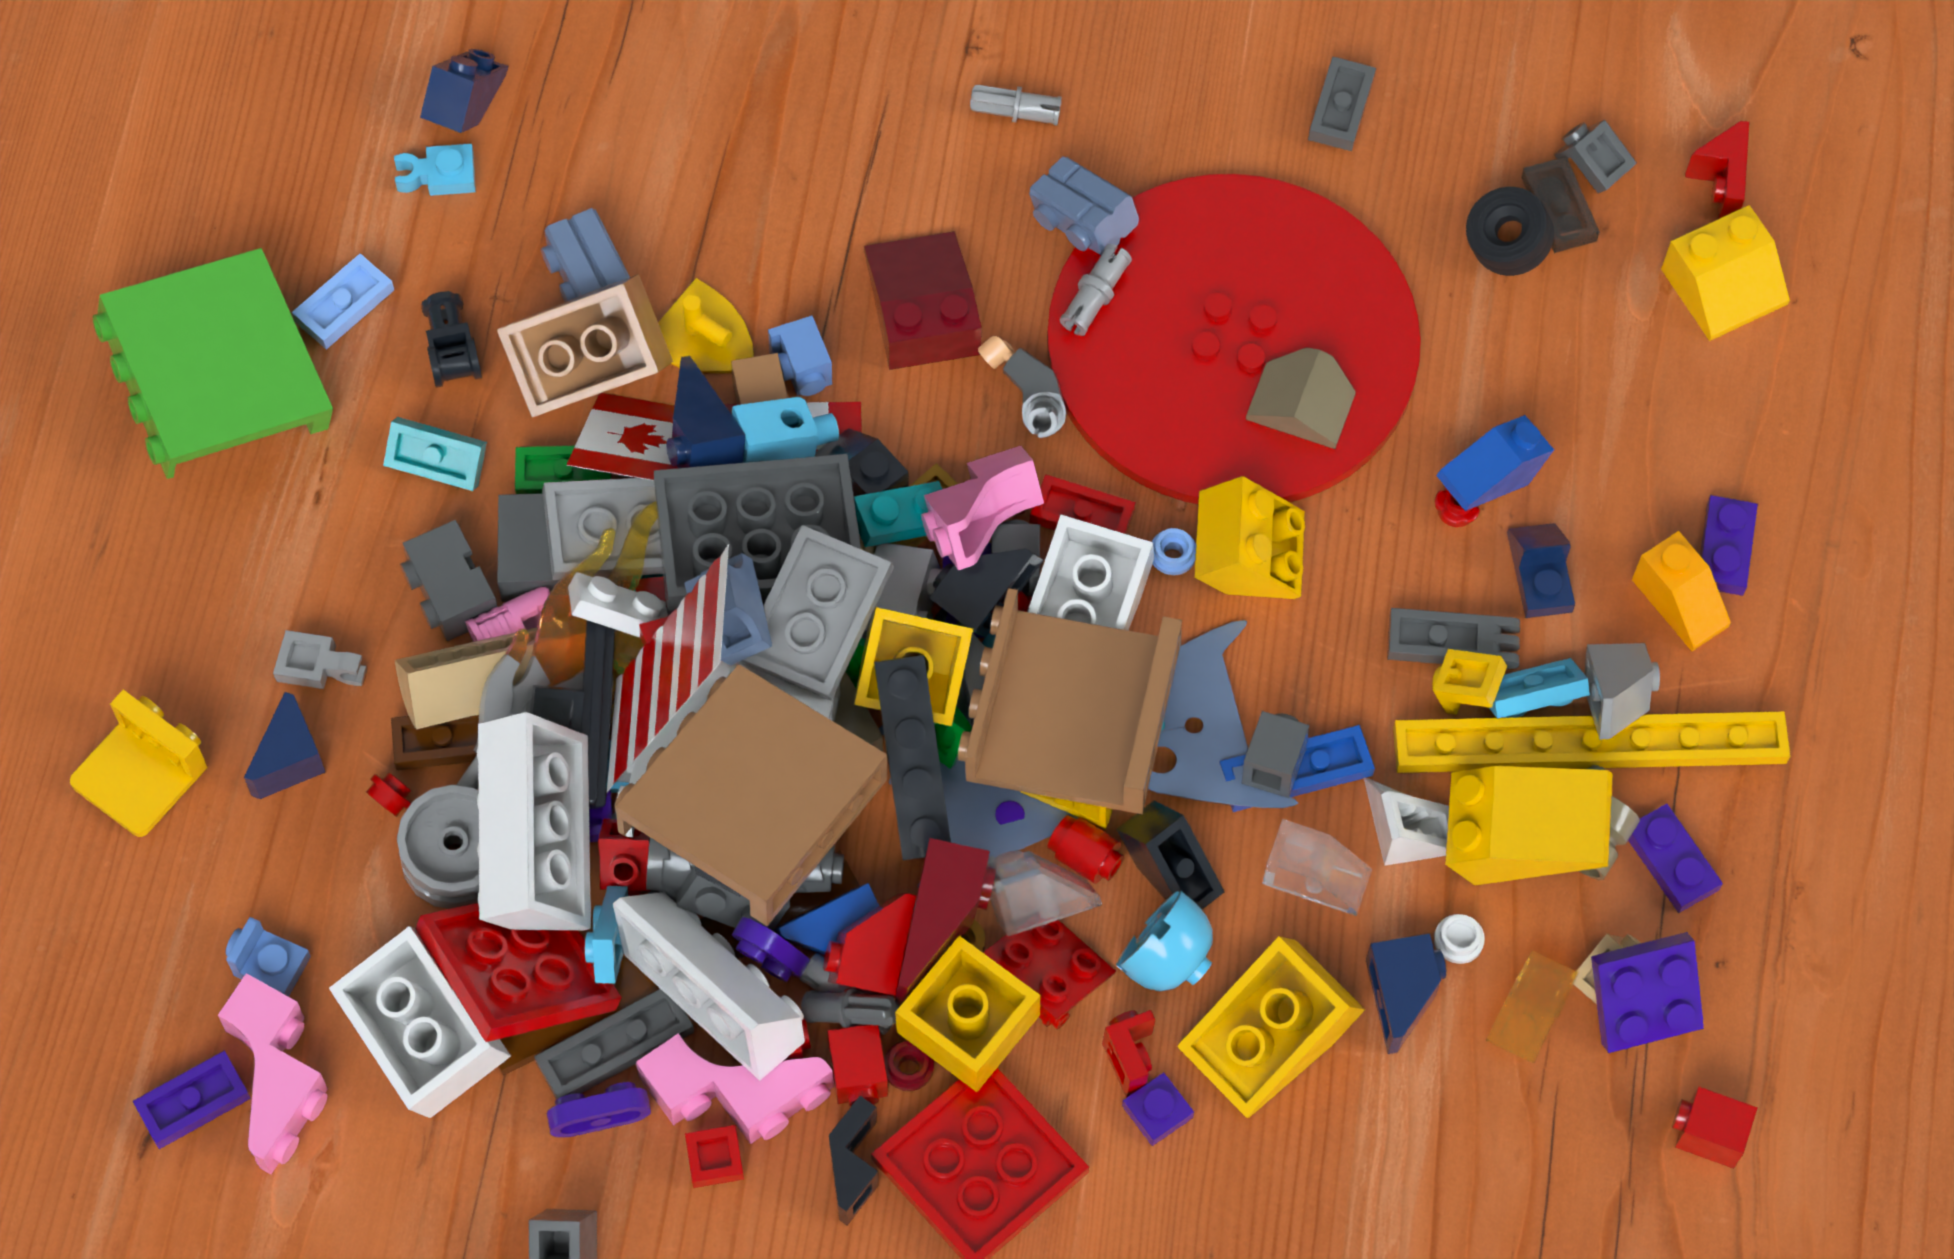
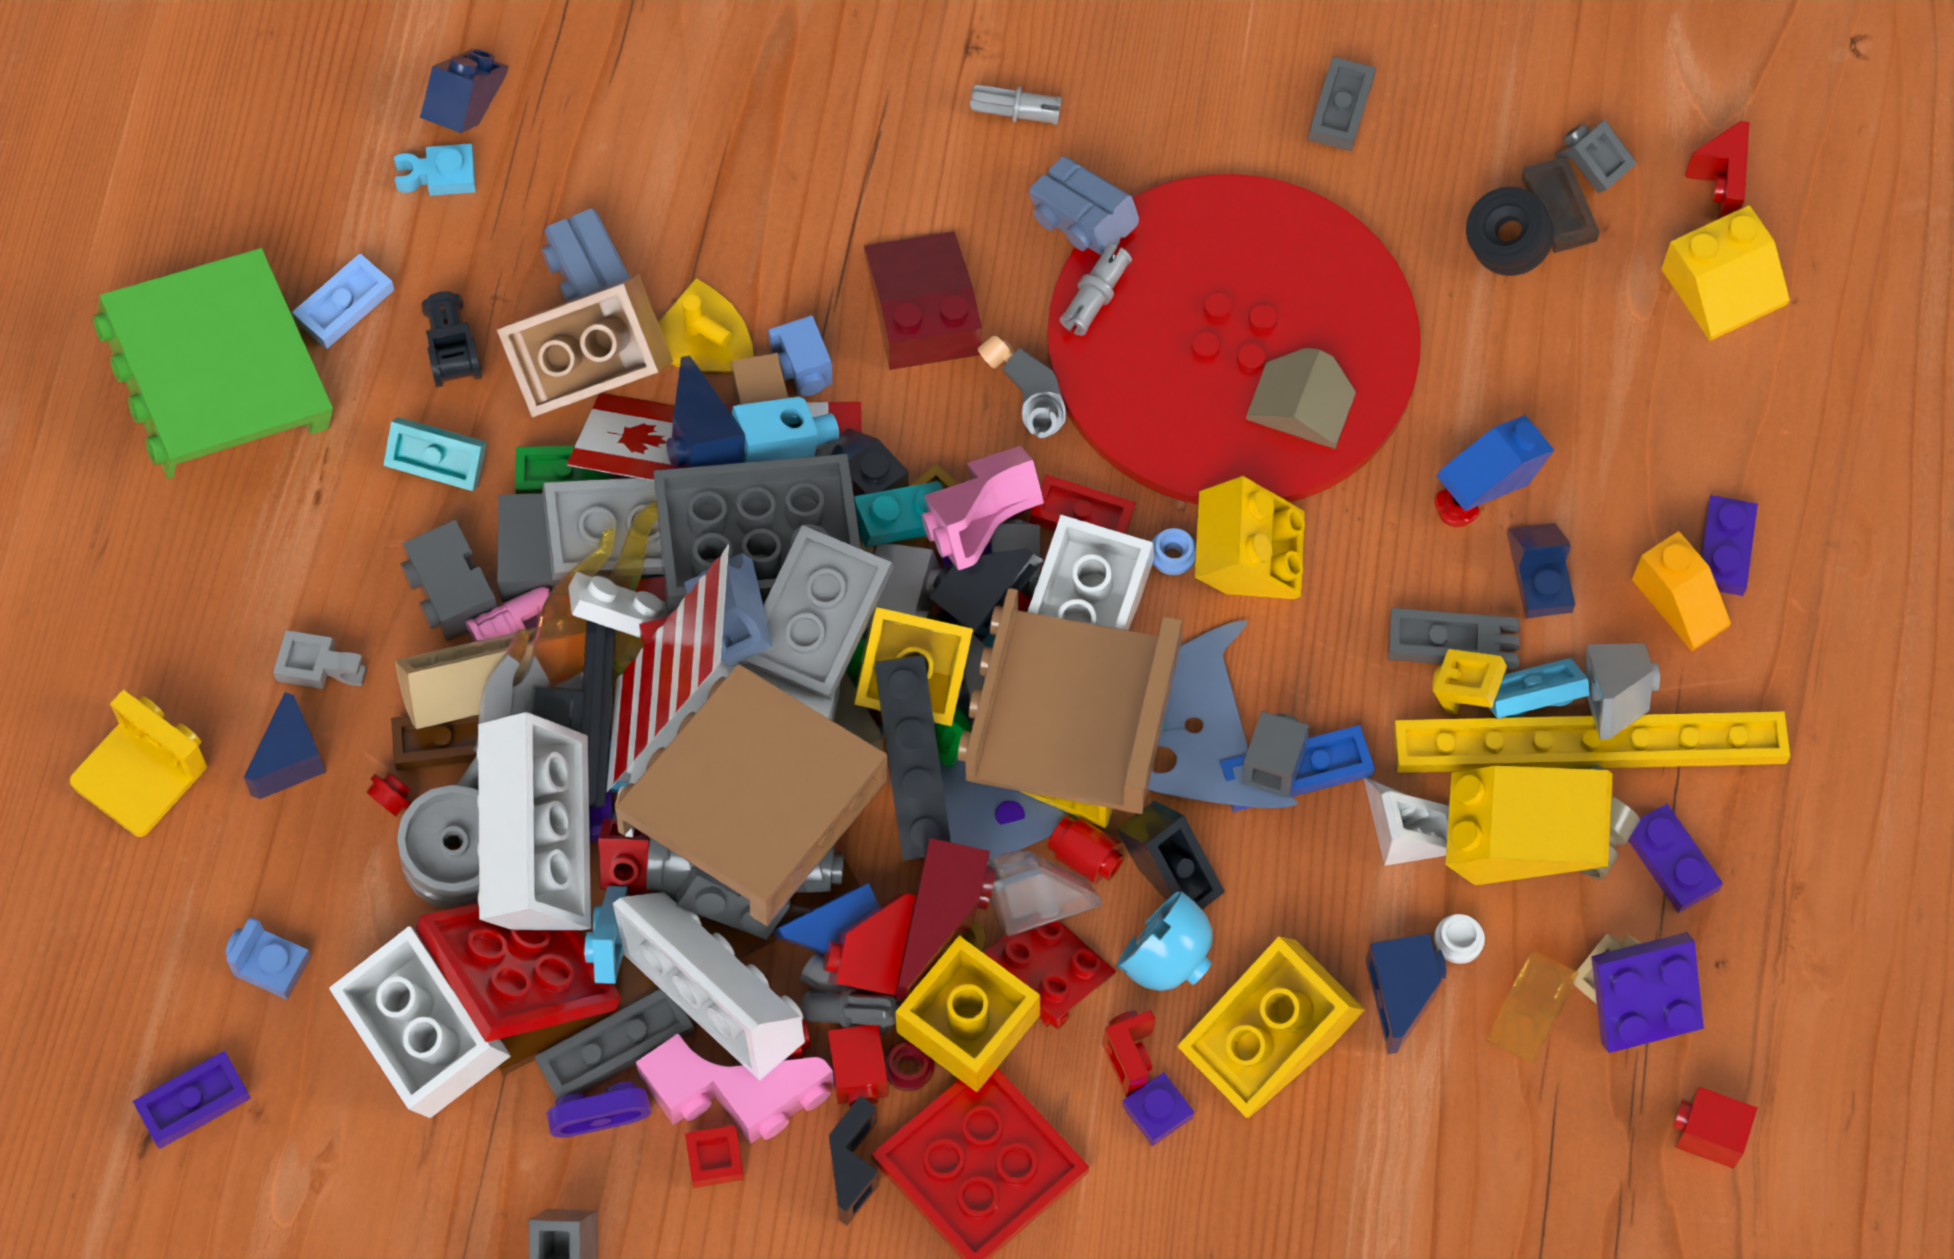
bright pink arch [218,973,328,1174] -> none
dark purple plate [732,917,811,982] -> none
clear slope [1262,819,1372,916] -> none

